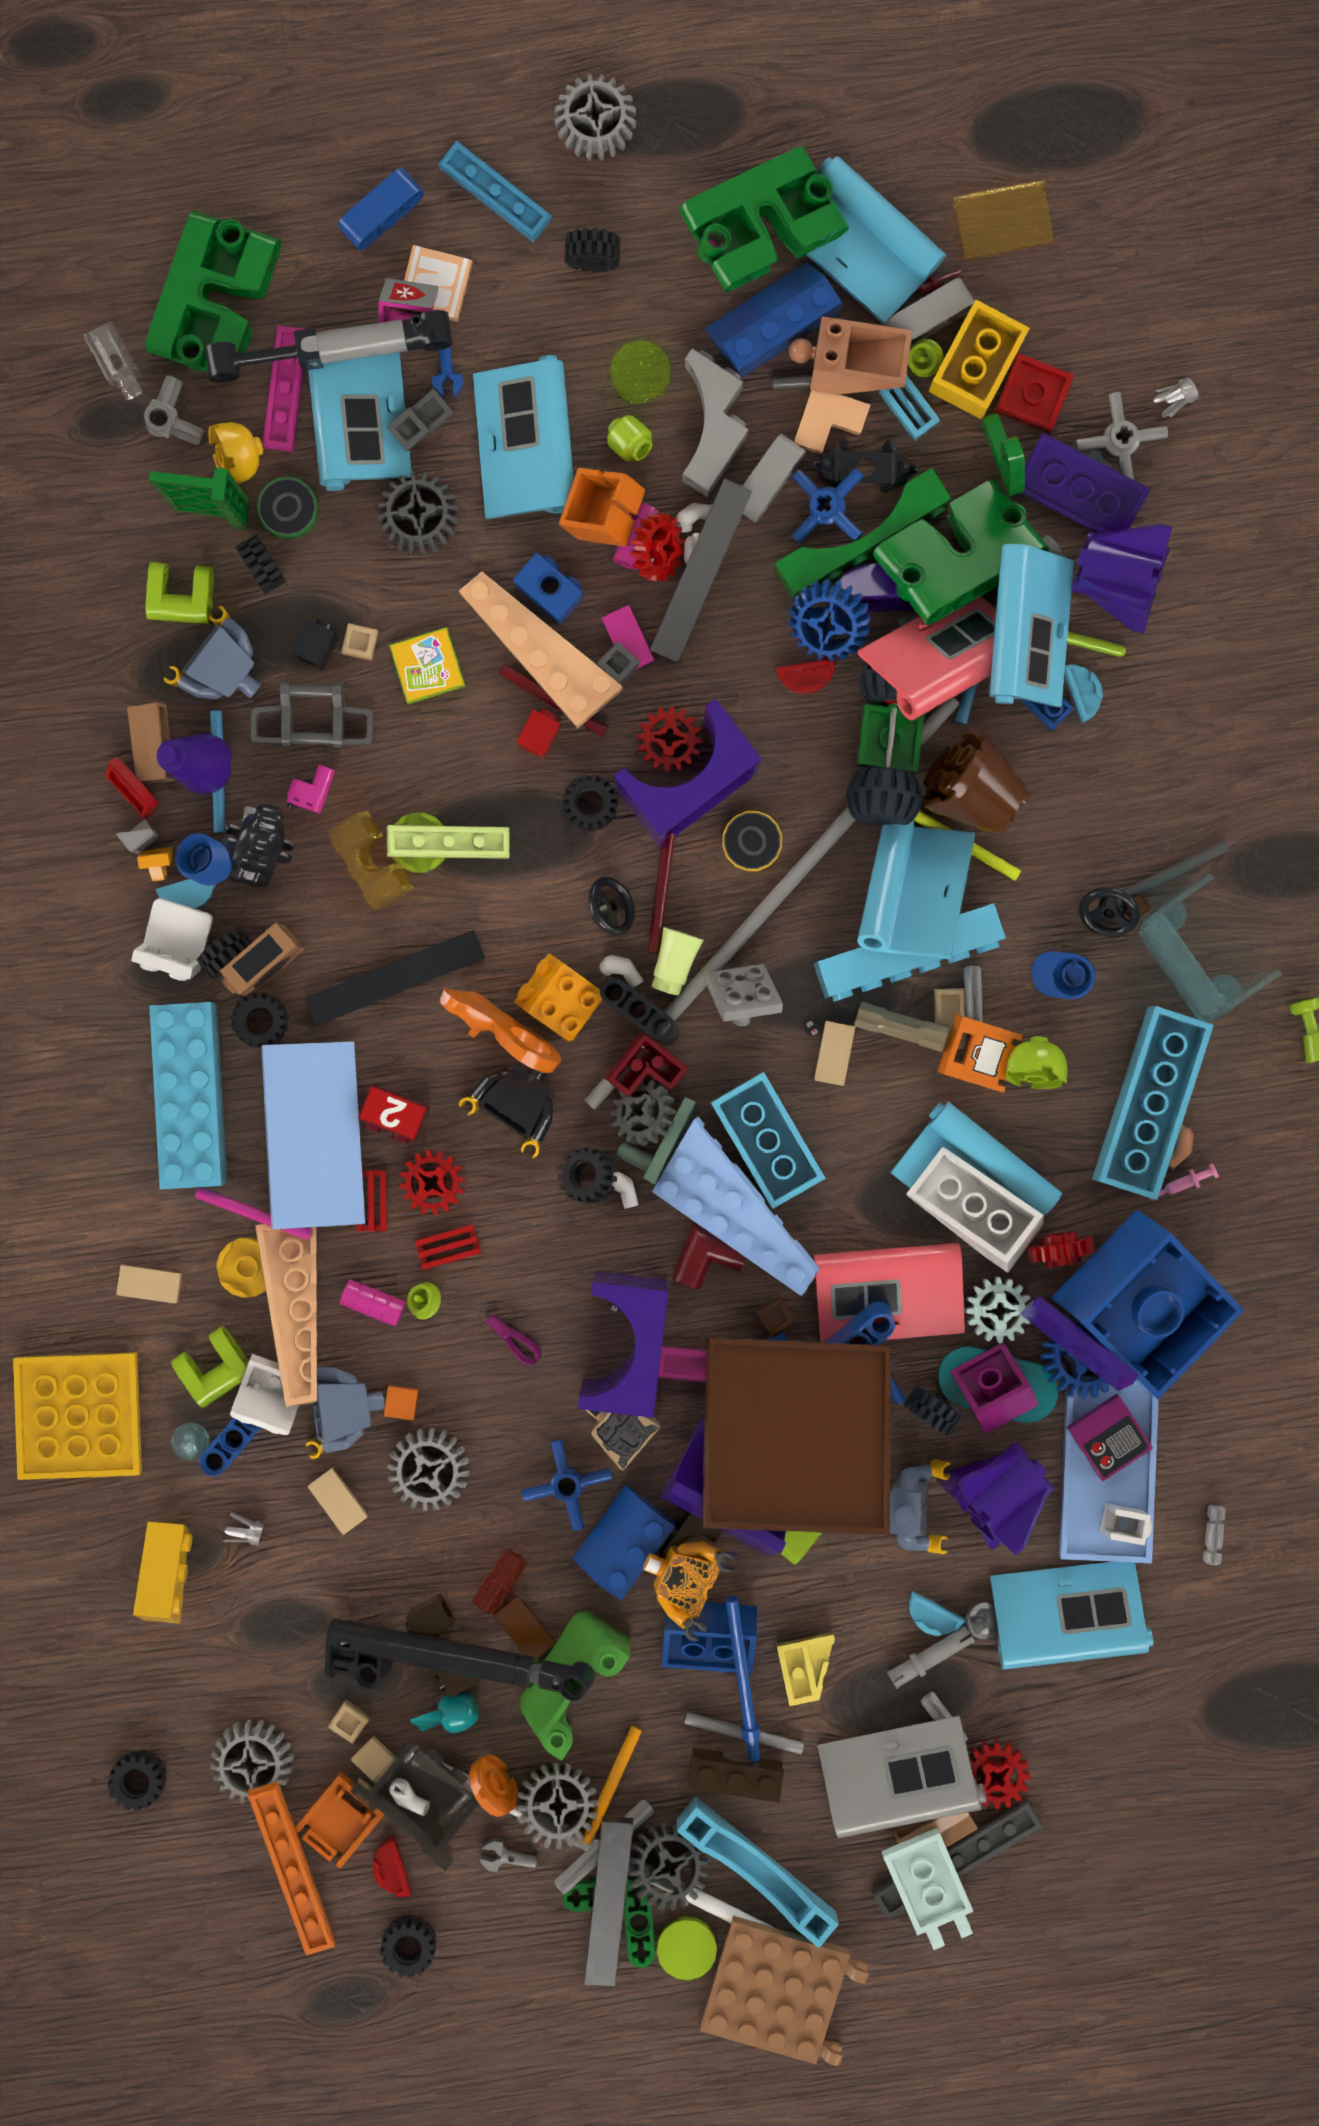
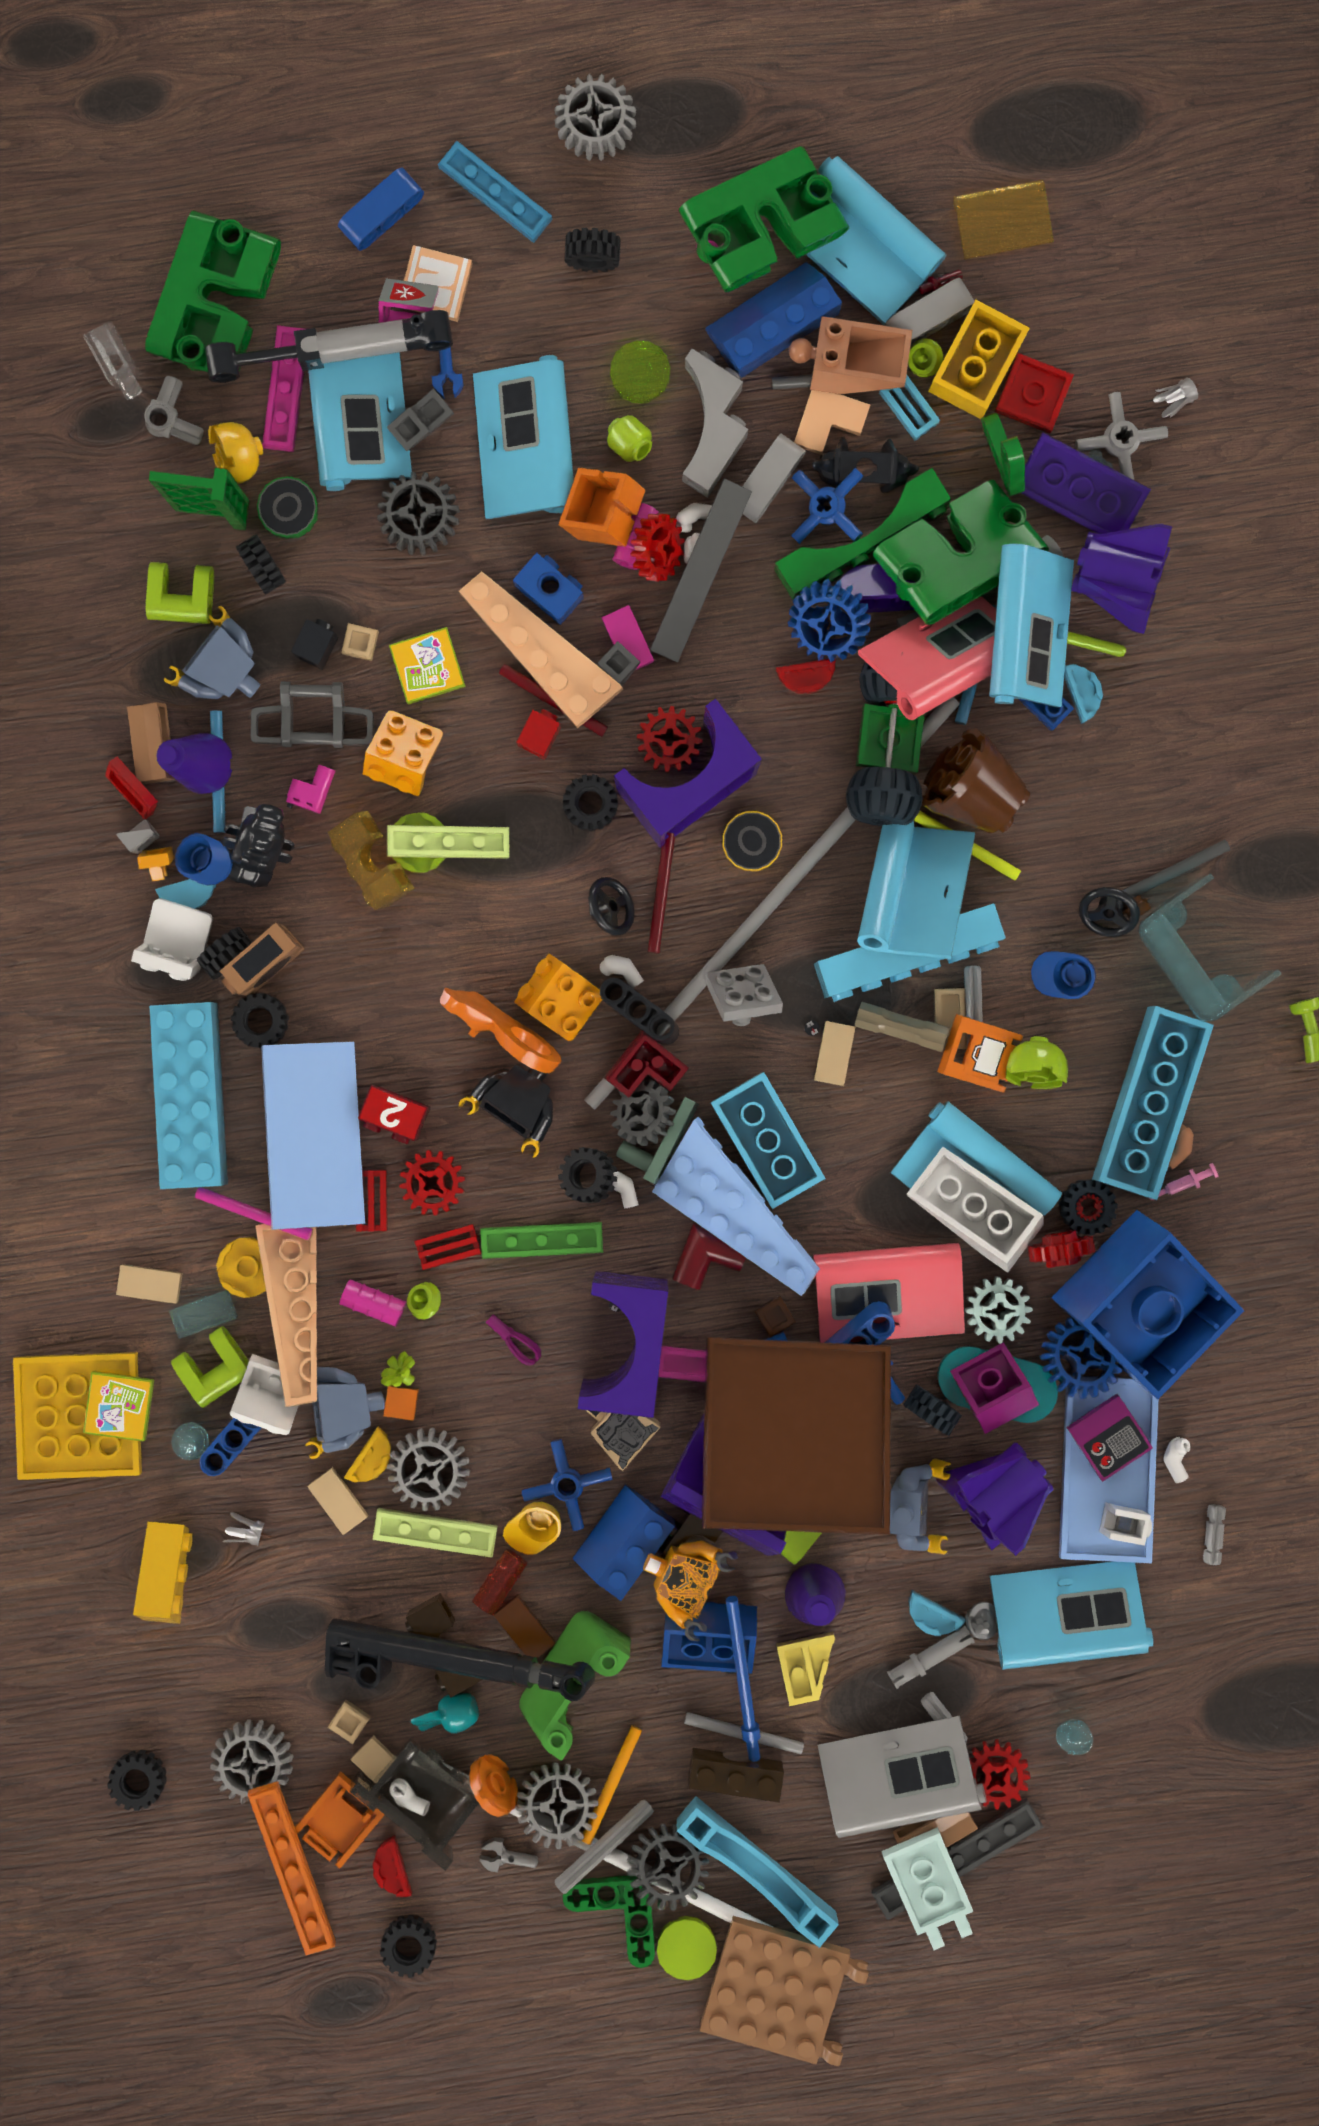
black tile [305,930,485,1026] -> none
tile [584,1816,633,1986] -> none
yellowish green plant [652,927,704,996] -> none
dark purple tile [1020,1296,1139,1391] -> none
none -> tile [83,1371,154,1441]
none -> clear light blue tile [169,1290,238,1339]
none -> yellow tile [344,1426,391,1482]
none -> light orange bracket [362,711,443,797]
none -> yellowish green tile [373,1508,498,1558]
none -> lime plant [381,1351,415,1387]
none -> bright green tile [480,1222,603,1259]
none -> yellow cap [503,1502,562,1555]
none -> dark purple cone [785,1563,845,1626]
none -> clear light blue hat [1056,1719,1093,1755]
none -> black bush [1059,1179,1118,1235]
none -> white arm [1163,1437,1190,1483]

